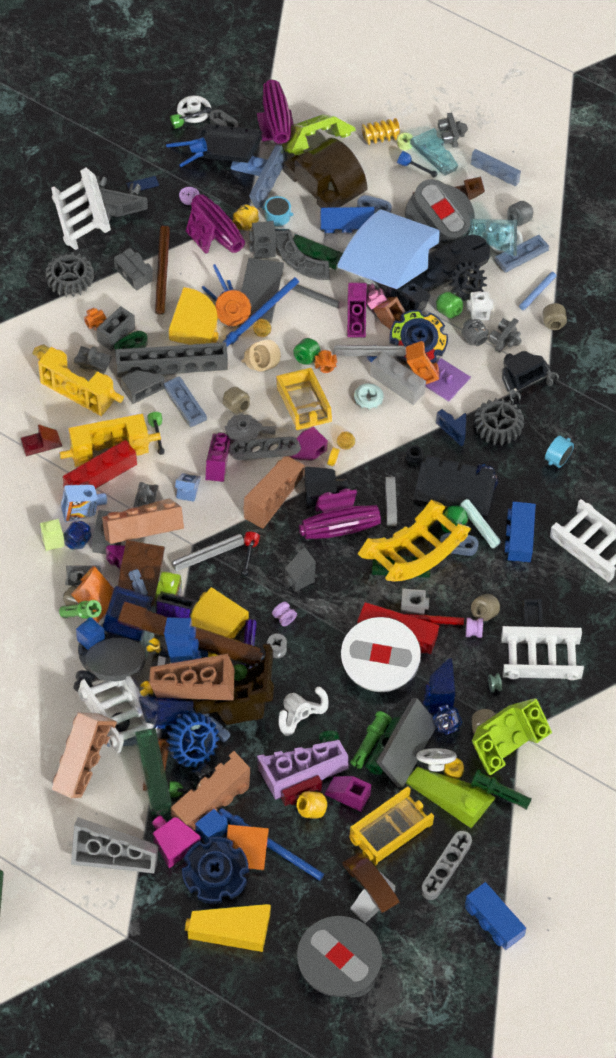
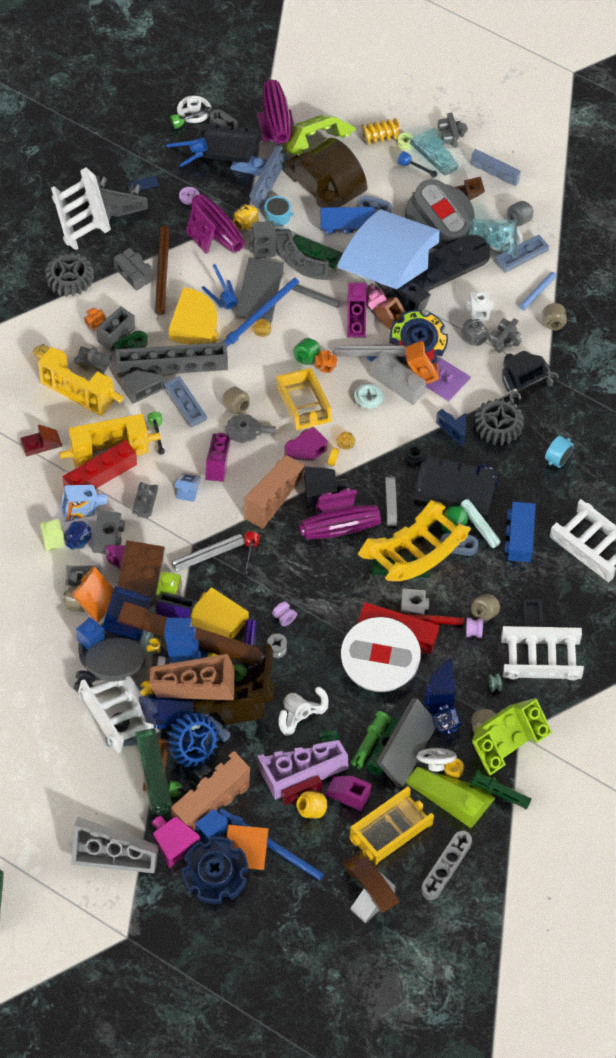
wedge [52,712,117,798] -> none
bright green pin [59,600,102,619] -> none
nougat wedge [102,498,184,544] -> none
sand blue axle [128,569,151,607] -> none
yellow slope [185,904,271,952] -> none
orange tile [215,290,251,326] -> none
dark grey beam [229,436,301,460] -> none
tan piece [241,340,281,372] -> none
dark grey slope [284,548,316,592] -> none
dark grey piece [297,916,382,997] -> none
bright green head [436,292,463,319] -> none
black gear [448,262,487,301] -> none
blue brick [465,882,526,950] -> none

